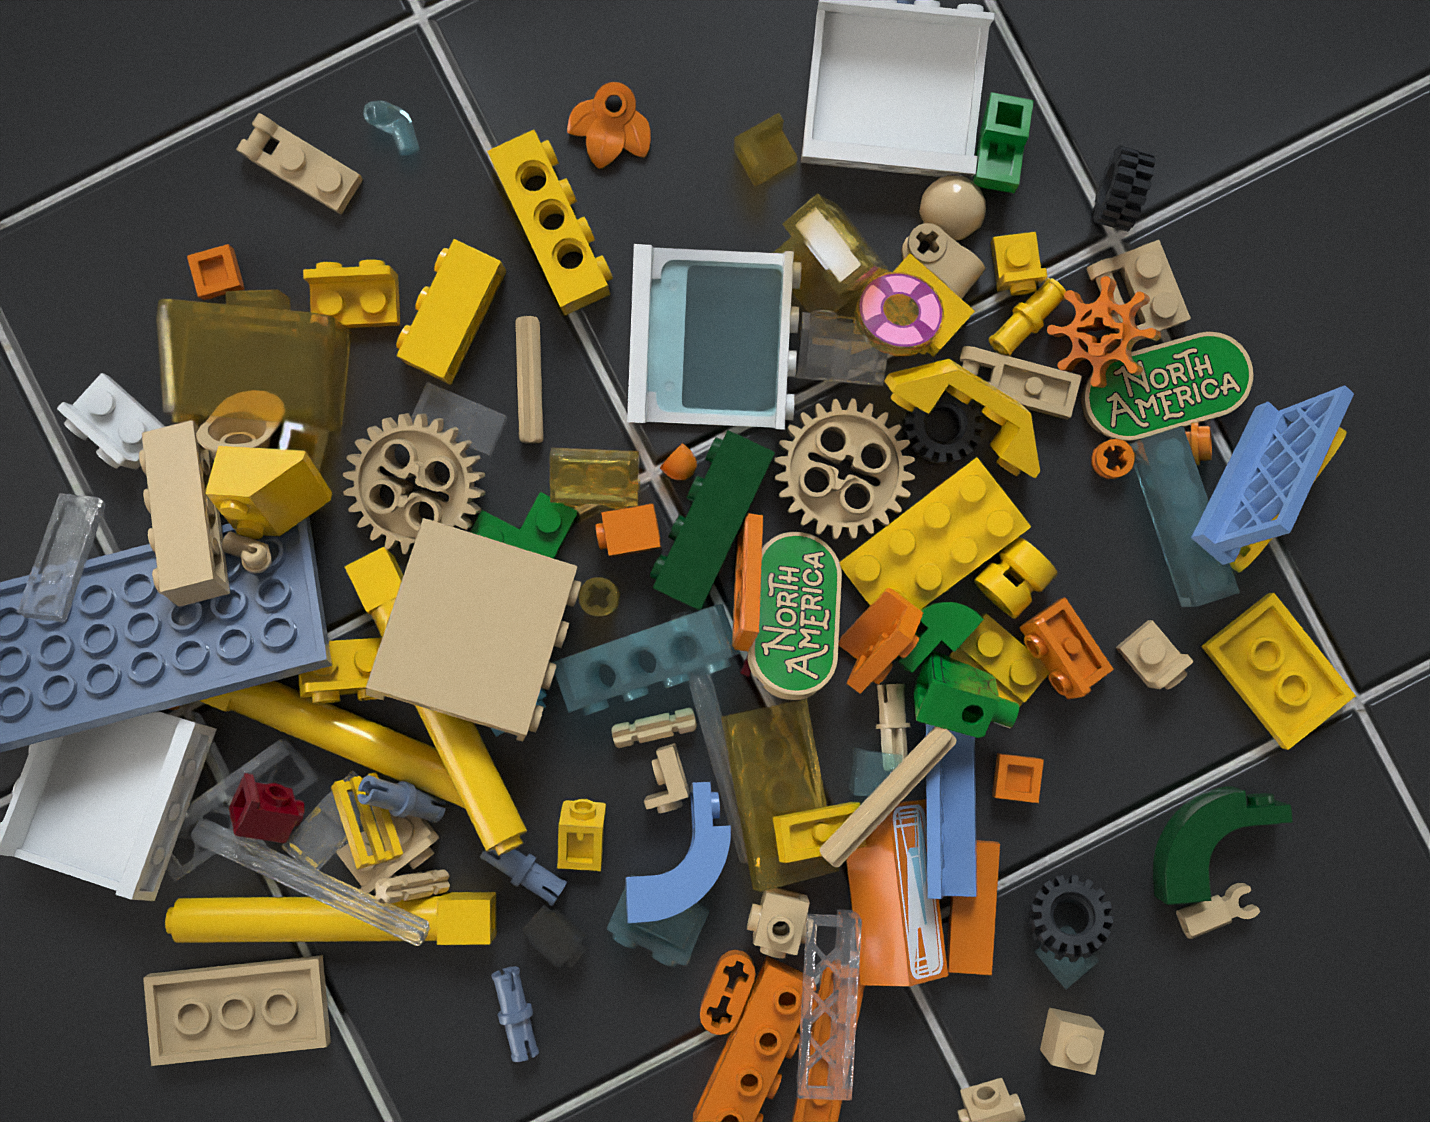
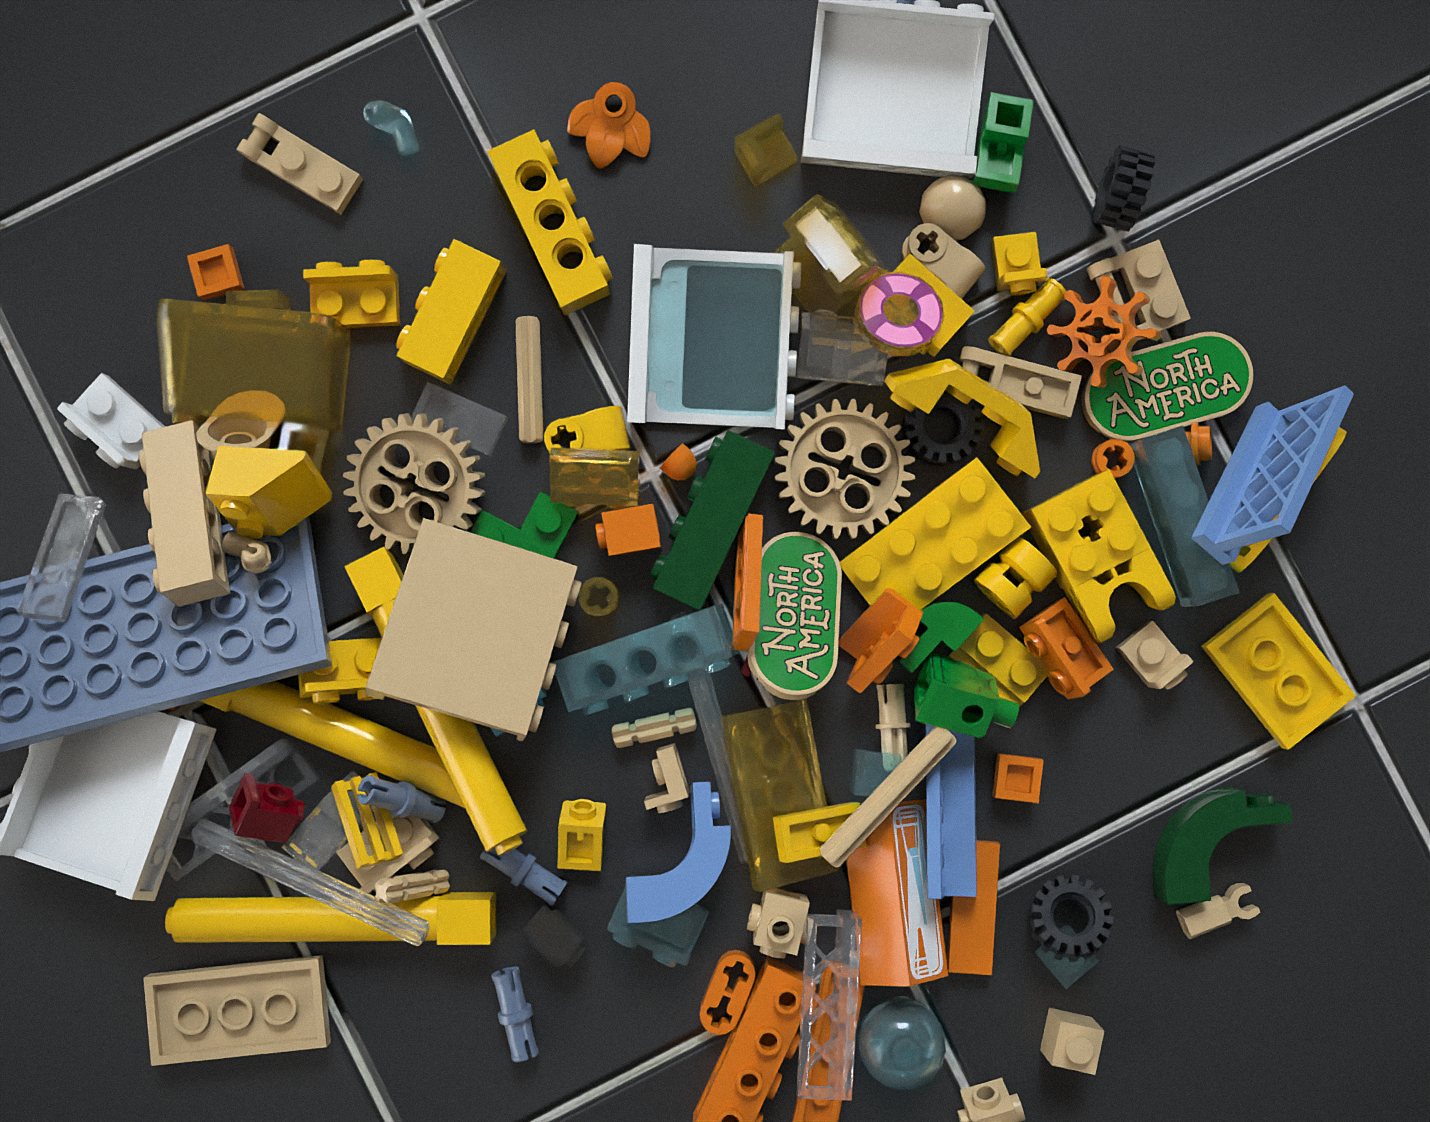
none -> yellow piece [544,406,630,462]
none -> clear light blue cylinder [857,996,946,1091]
none -> yellow brick [1021,469,1176,643]

